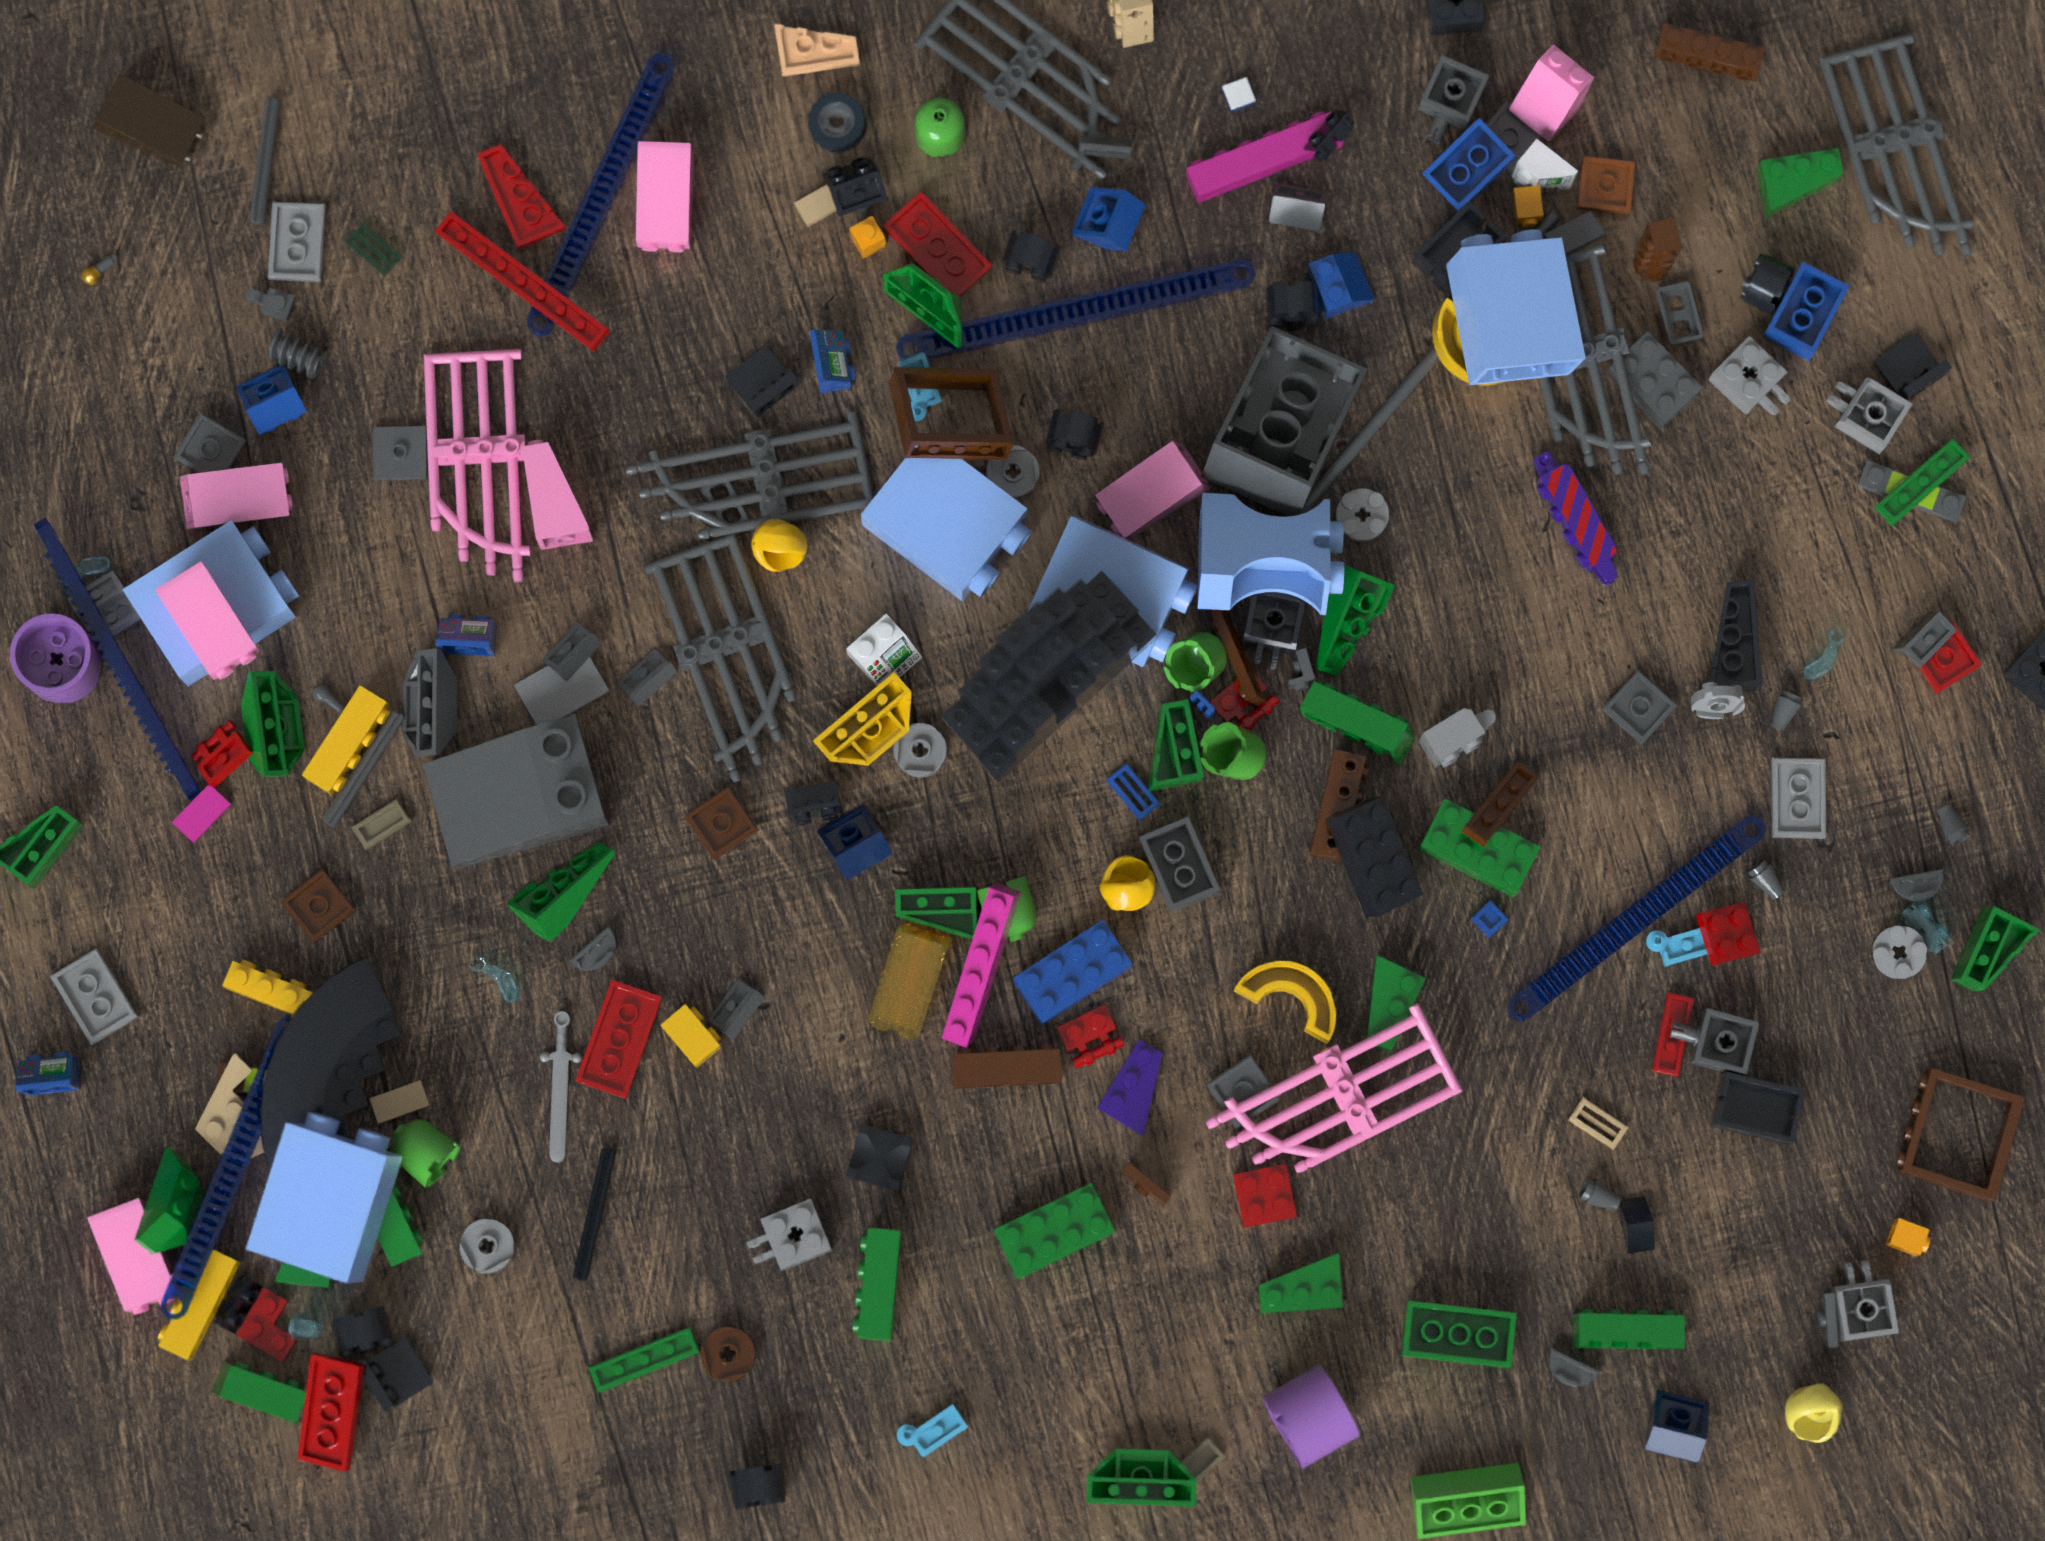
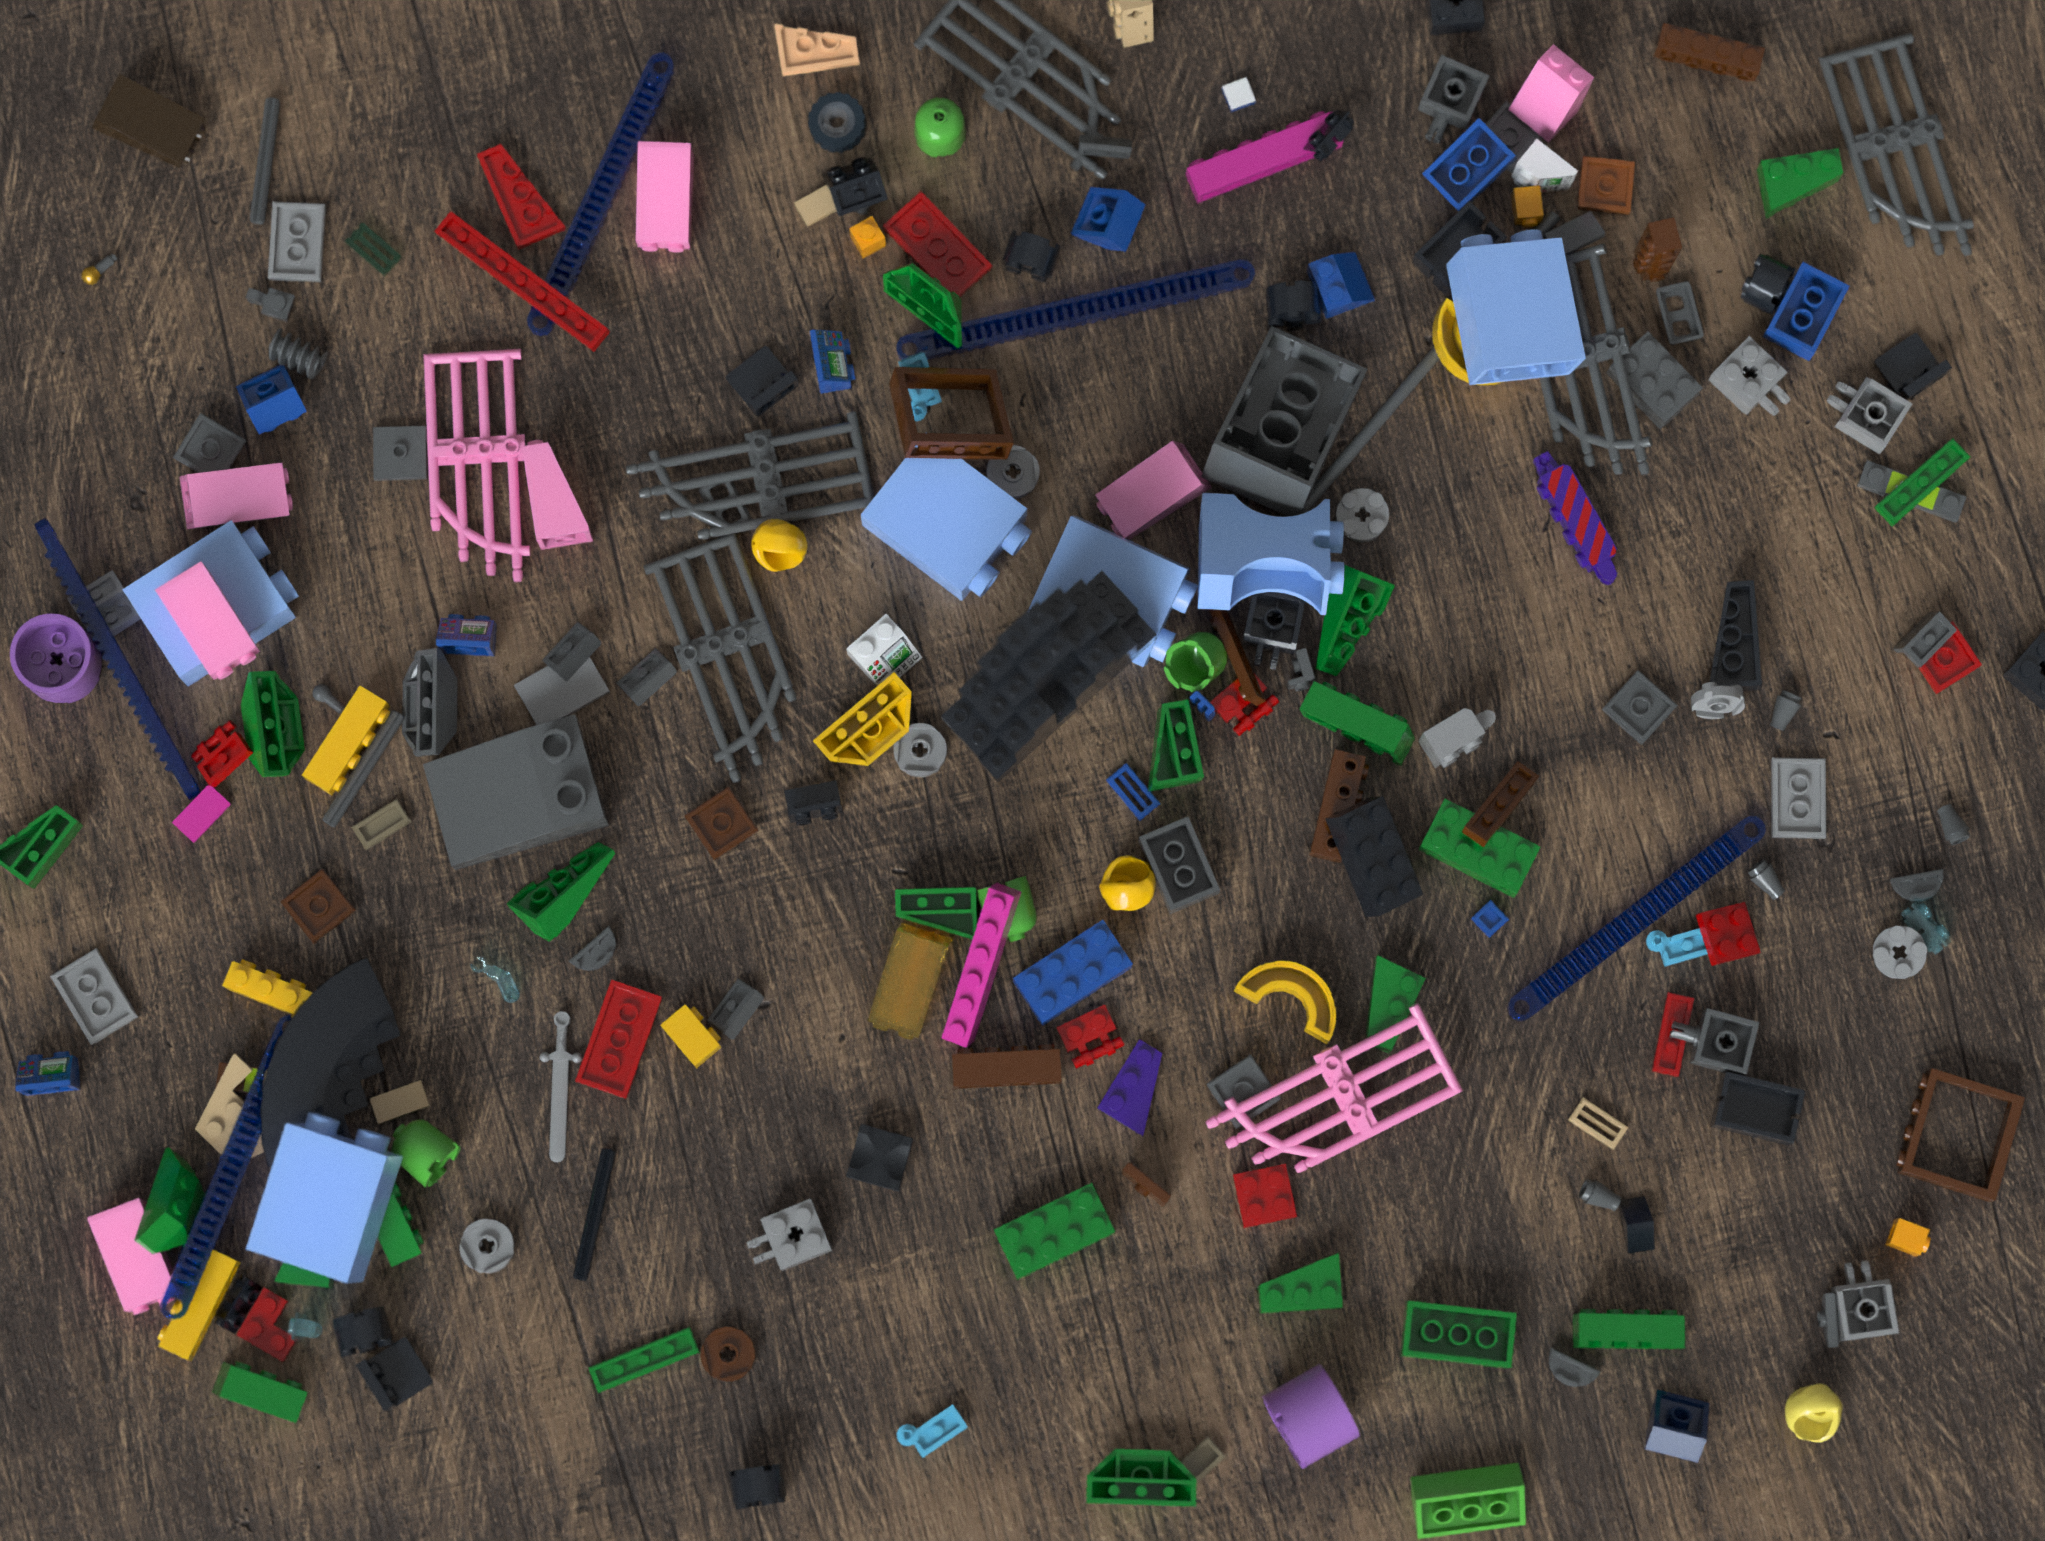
clear light blue arm [56,556,111,595] -> none
red plate [297,1352,364,1472] -> none
dark blue slope [817,804,893,880] -> none
green brick [853,1228,901,1342] -> none
black brick [1045,409,1104,461] -> none
bright green cylinder [1200,722,1267,780] -> none
dark grey panel [1269,183,1327,231] -> none
clear light blue arm [1803,629,1845,681] -> none
green wedge [1950,906,2040,991] -> none

